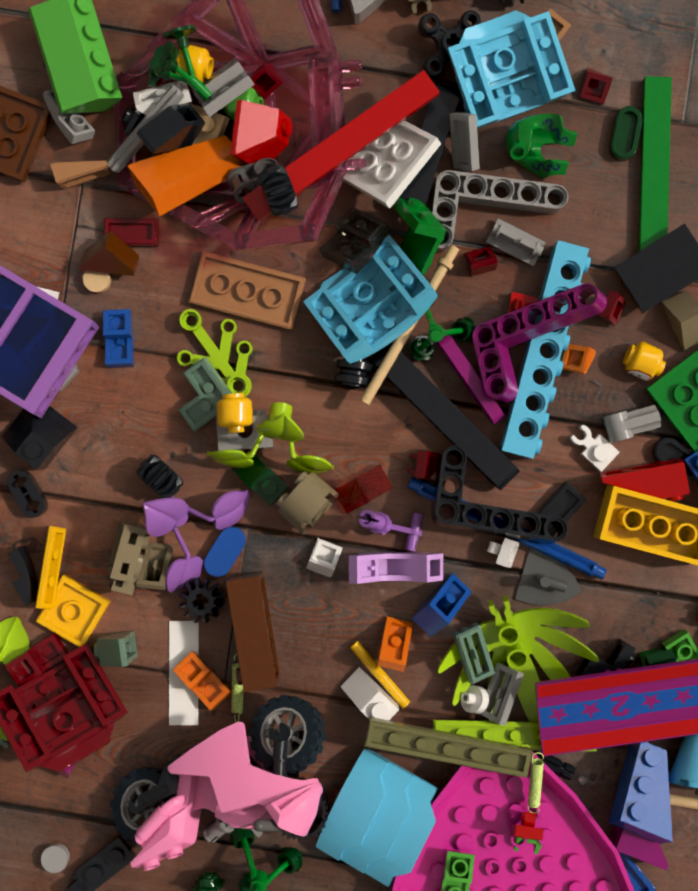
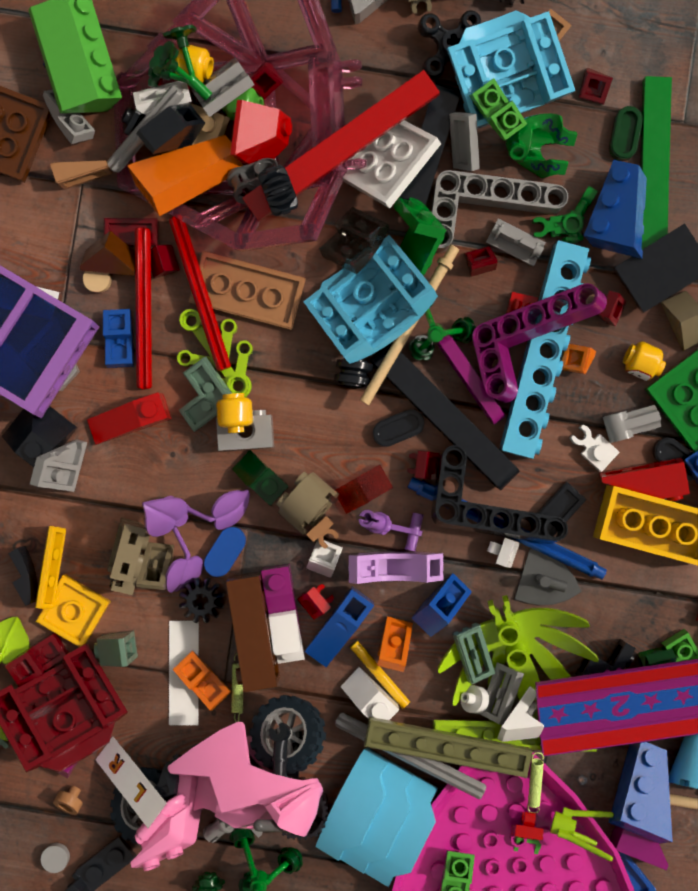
black beam [7,470,48,518] -> none
black gear [136,454,183,498] -> none
lime plant [206,402,334,474] -> none
black axle [532,750,575,780] -> none
none -> light grey wing [30,439,87,492]
none -> medium nougat tile [53,786,83,815]
none -> red slope [87,392,172,445]
none -> white sticker [96,736,167,828]
none -> red axle [135,228,152,389]
none -> dark red slope [151,245,180,278]
none -> red axle [169,215,231,371]
none -> magenta slope [261,564,303,643]
none -> white slope [269,610,305,664]
none -> red tile [297,584,334,620]
none -> blue slope [304,586,374,667]
none -> medium nougat tile [306,515,339,549]
none -> light grey axle [335,713,486,799]
none -> black tile [373,410,424,447]
none -> bright green slope [469,78,527,141]
none -> white slope [497,687,544,742]
none -> green piece [532,186,598,244]
none -> lime plant [550,807,614,861]
none -> blue wedge [584,160,647,259]

